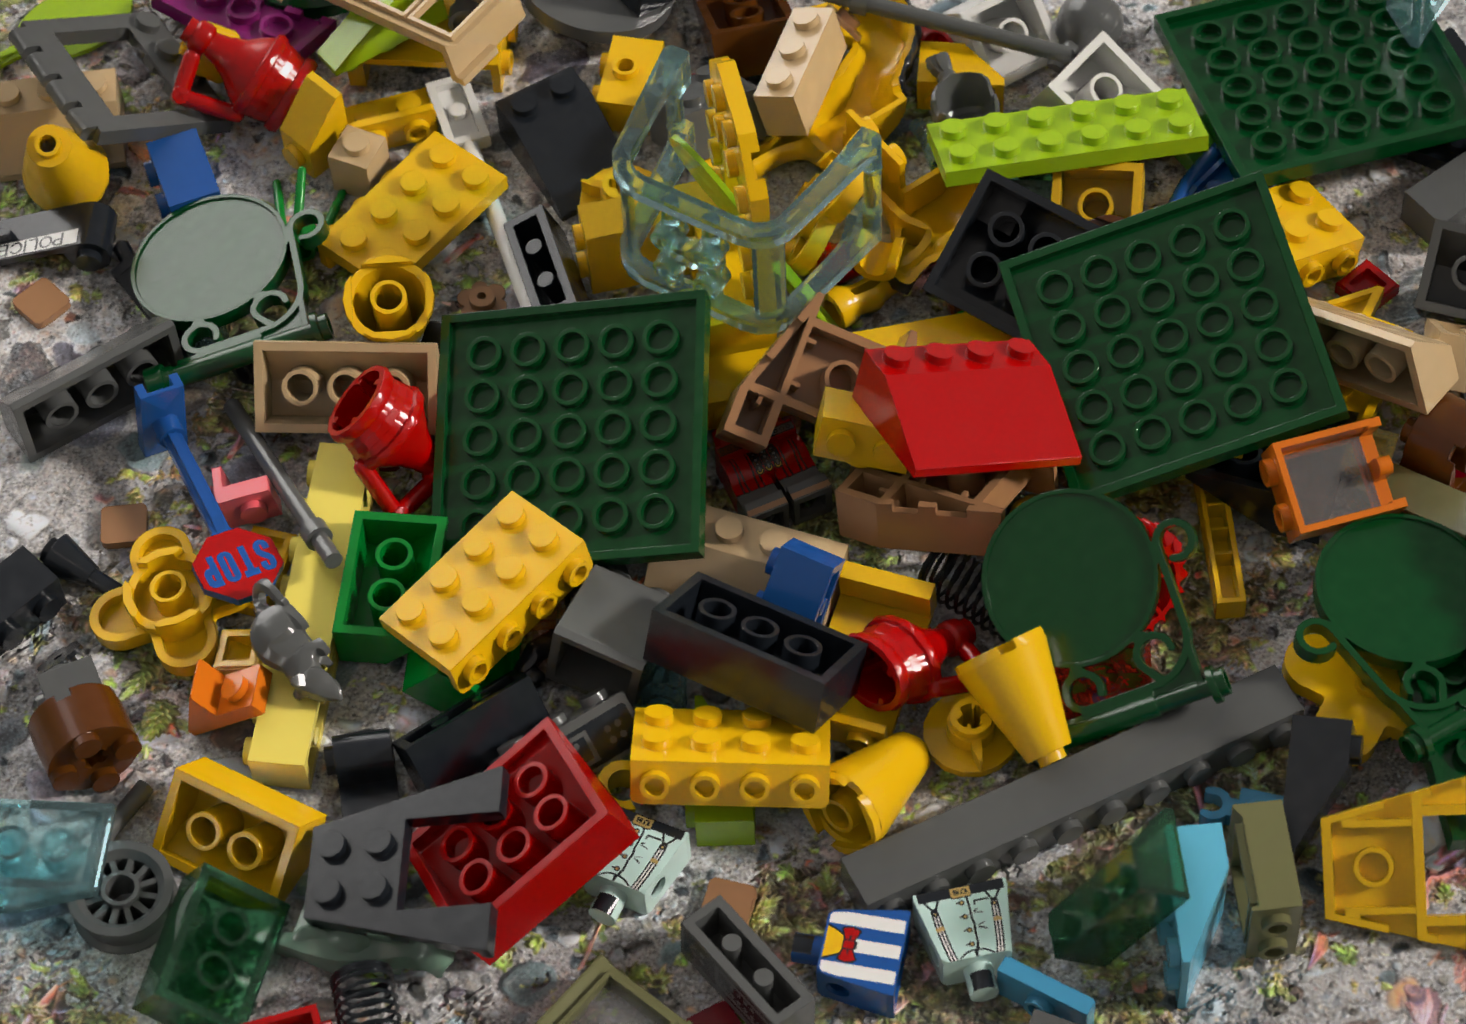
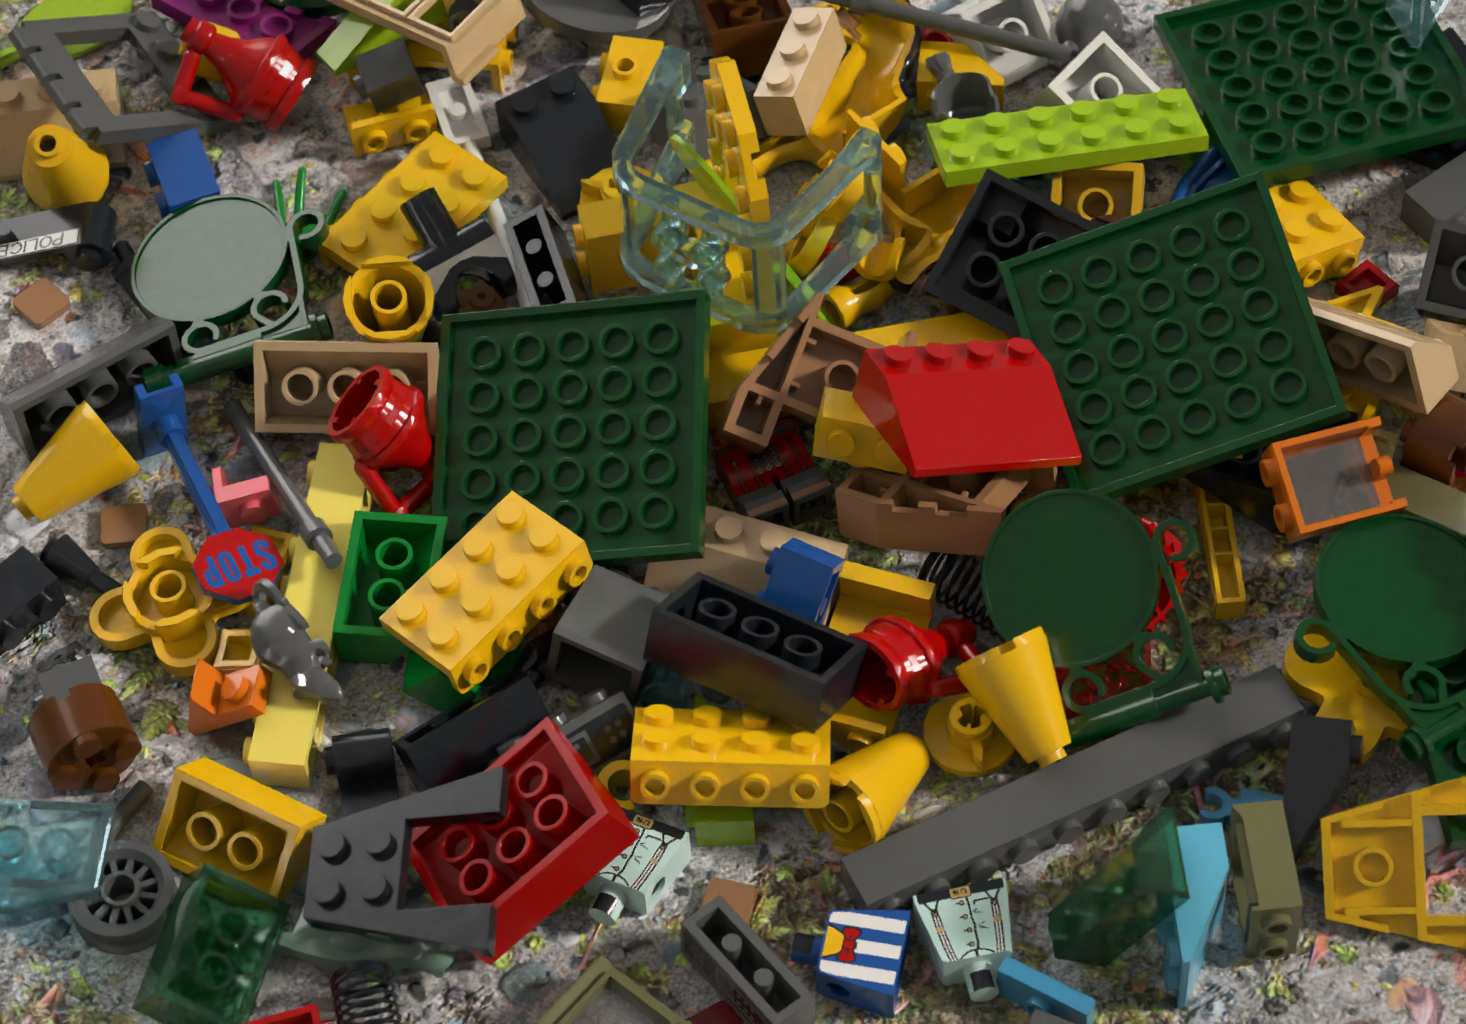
yellow slope [280,71,348,179] -> none
tan brick [327,125,392,197] -> none
none -> yellow cone [11,400,142,523]
none -> dark grey brick [352,38,425,112]
none -> black connector [399,187,517,321]

